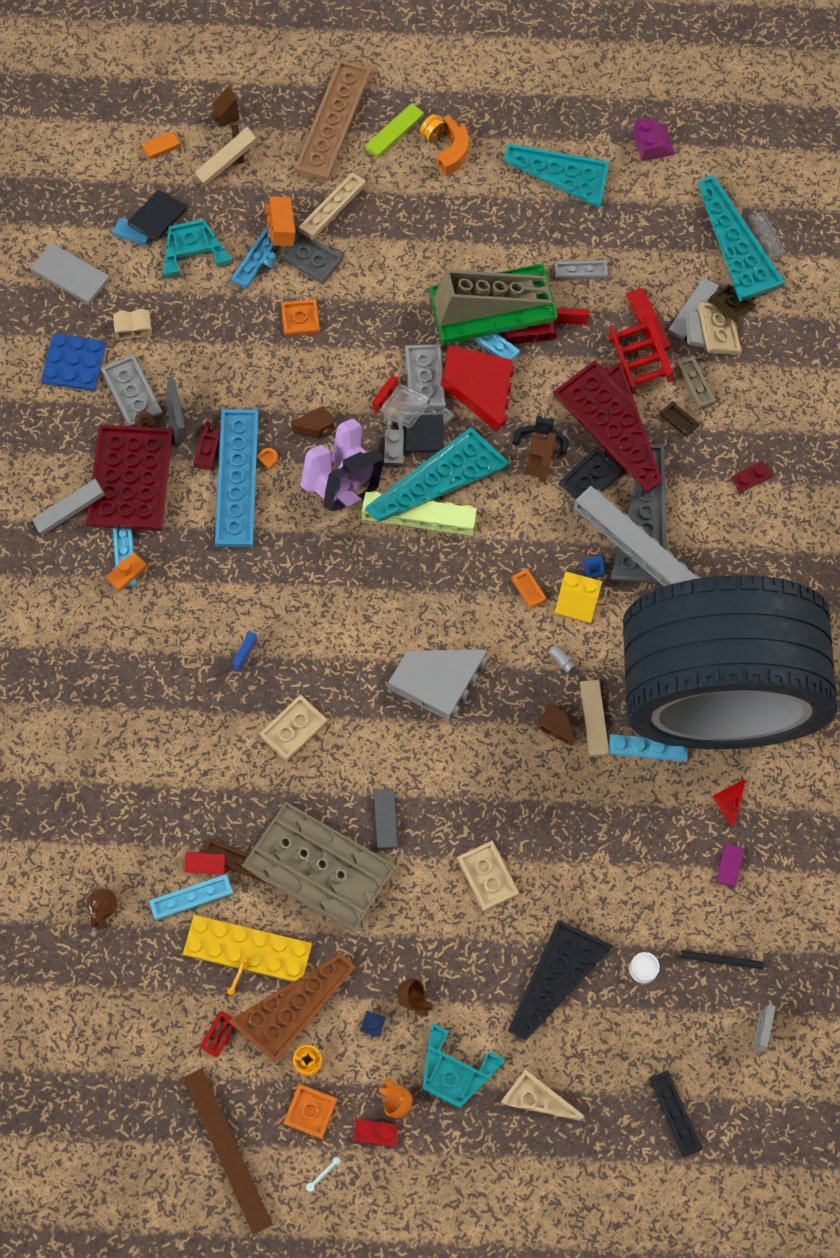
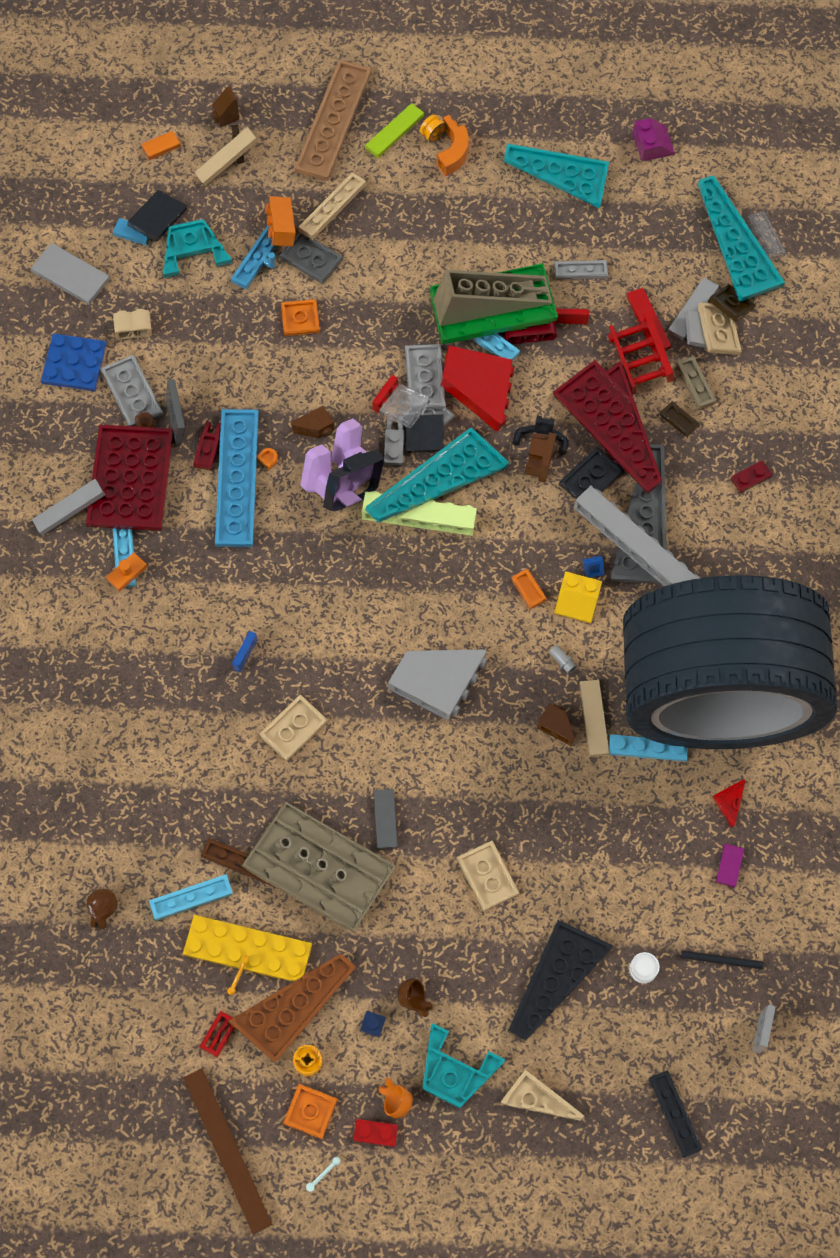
red tile [184,851,226,875] -> none

